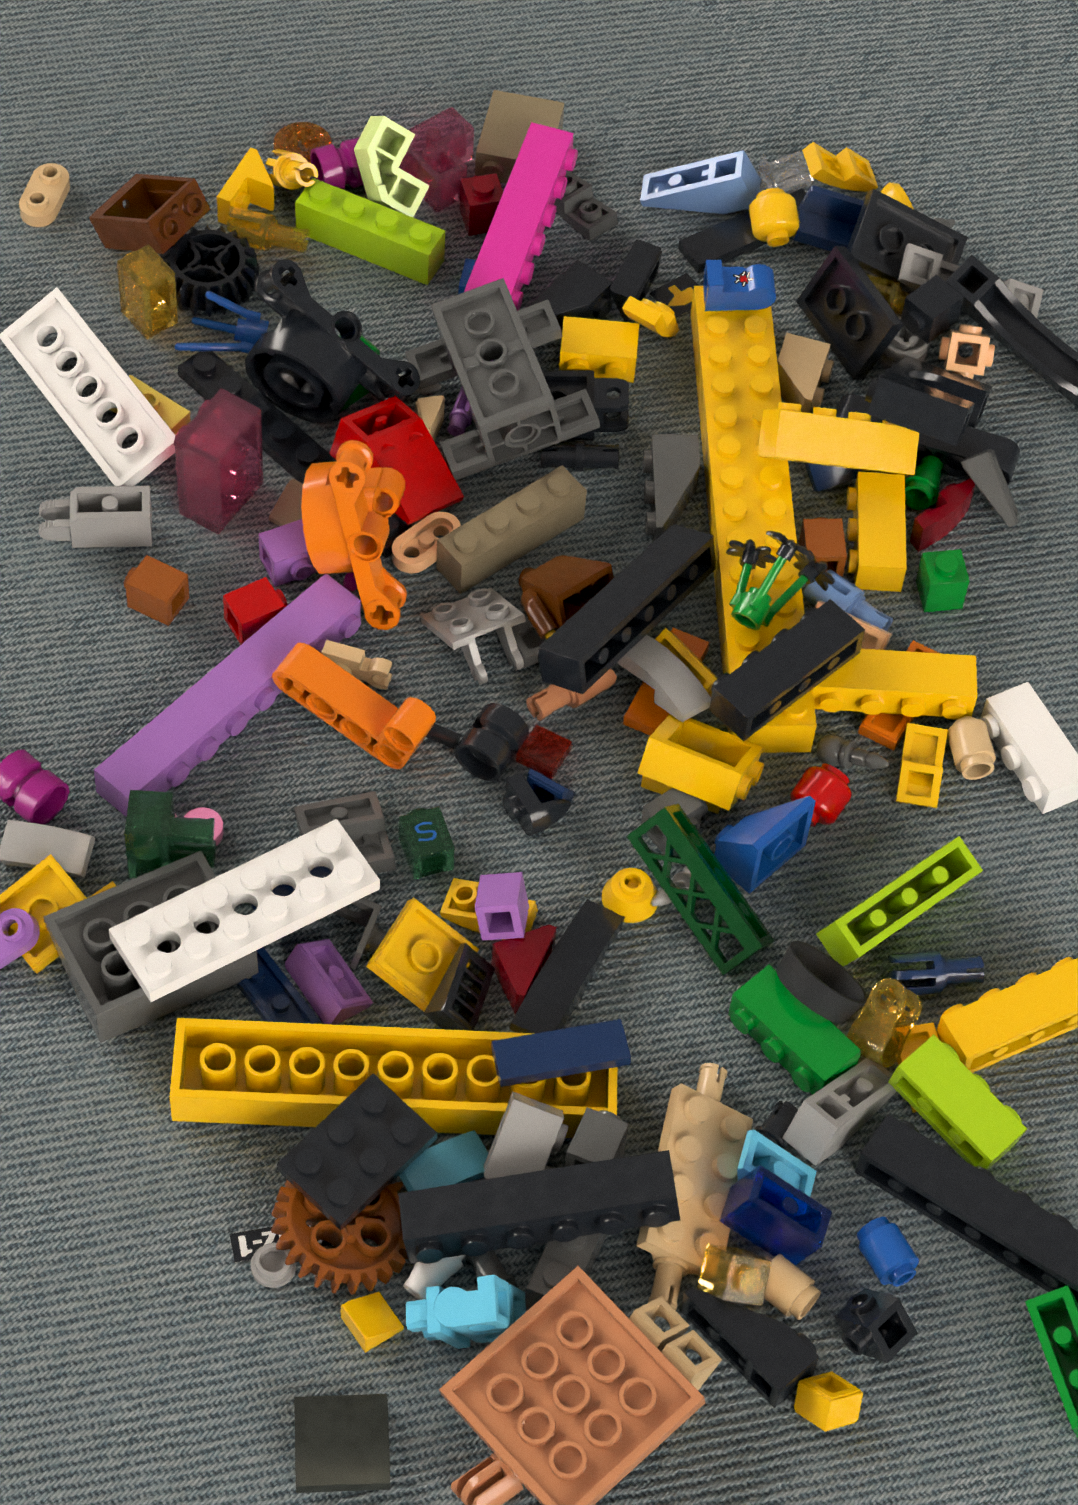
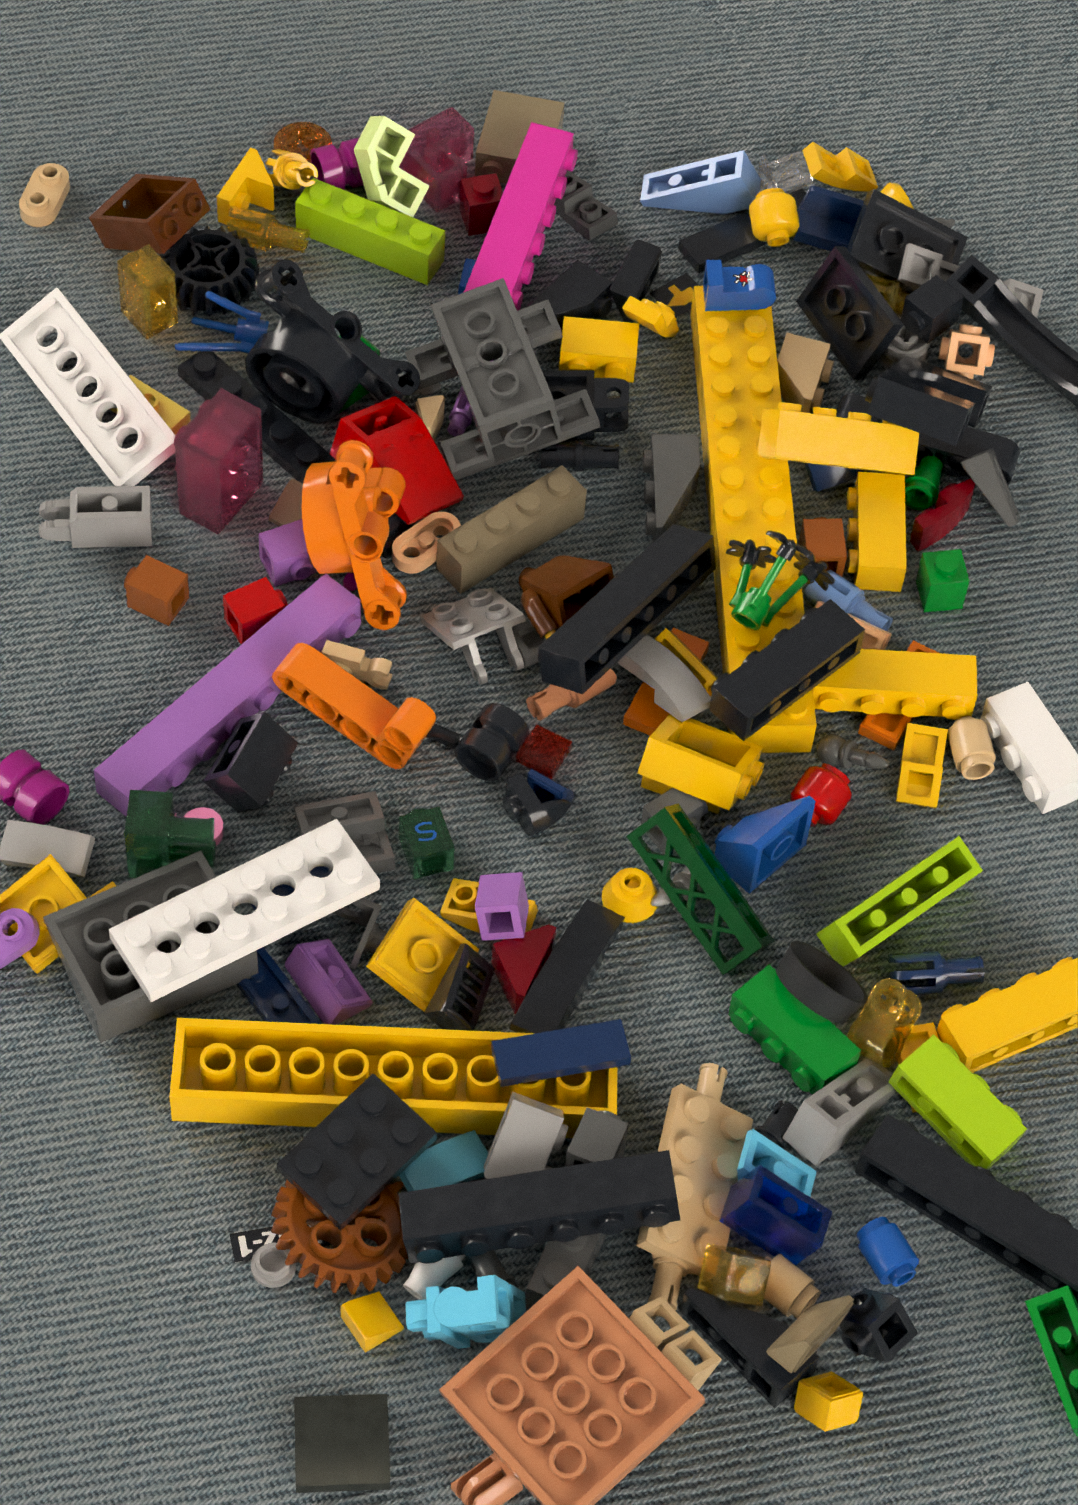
none -> black brick [203,711,299,813]
none -> dark tan slope [766,1295,854,1373]

